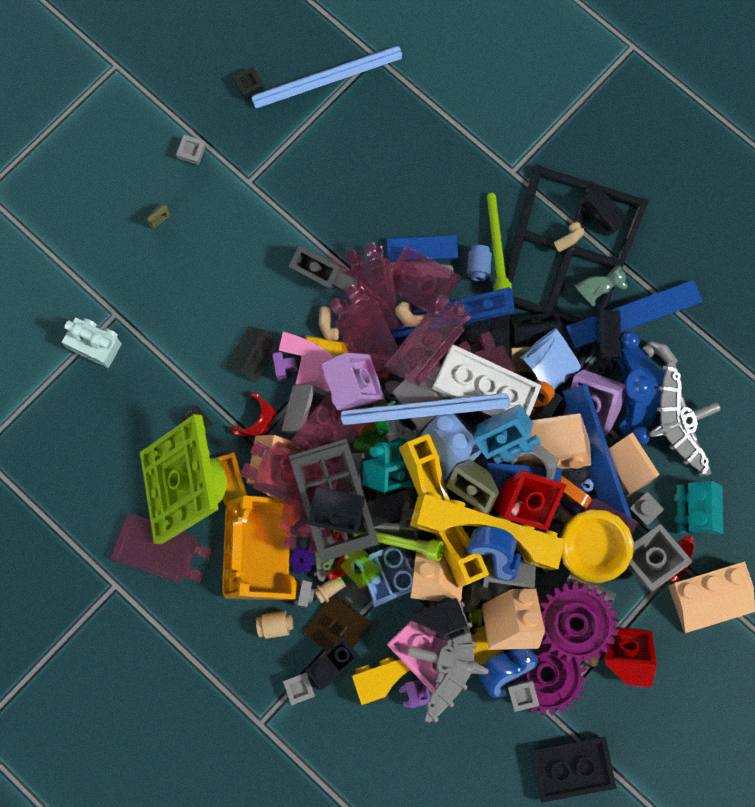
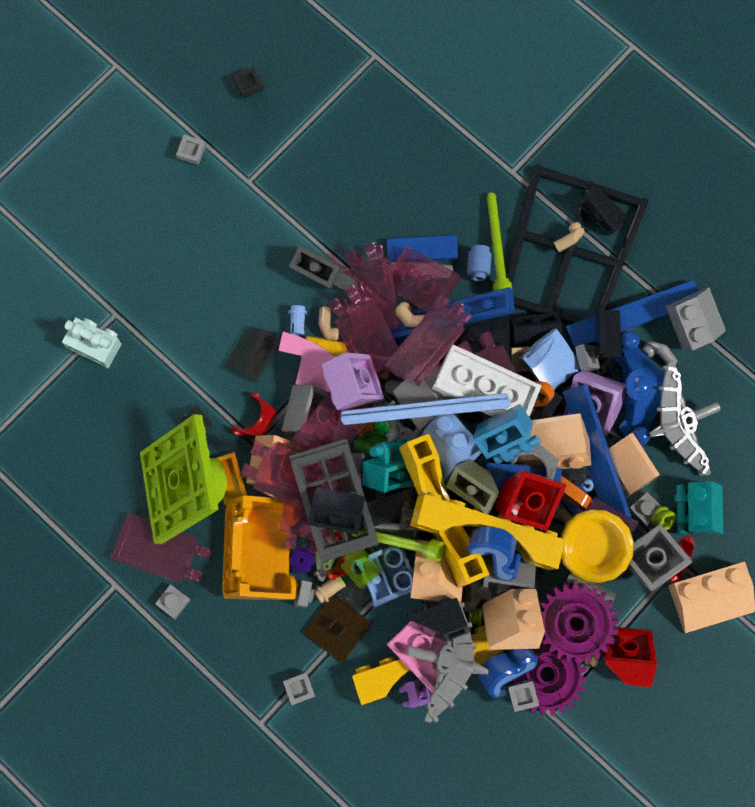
olive slope [147,203,171,229] -> none
light blue axle [251,46,402,108] -> none
tan brick [256,610,294,639] -> none
medium lavender tile [272,352,298,382] -> none
black slope [305,637,360,691] -> none
black plate [530,737,617,803] -> none
sand green animal [574,265,628,306] -> none
none -> light grey plate [155,584,191,620]
none -> light blue pin [288,305,307,336]
none -> light grey plate [575,344,600,371]
none -> lime bush [651,506,676,531]
none -> light grey slope [665,287,726,351]

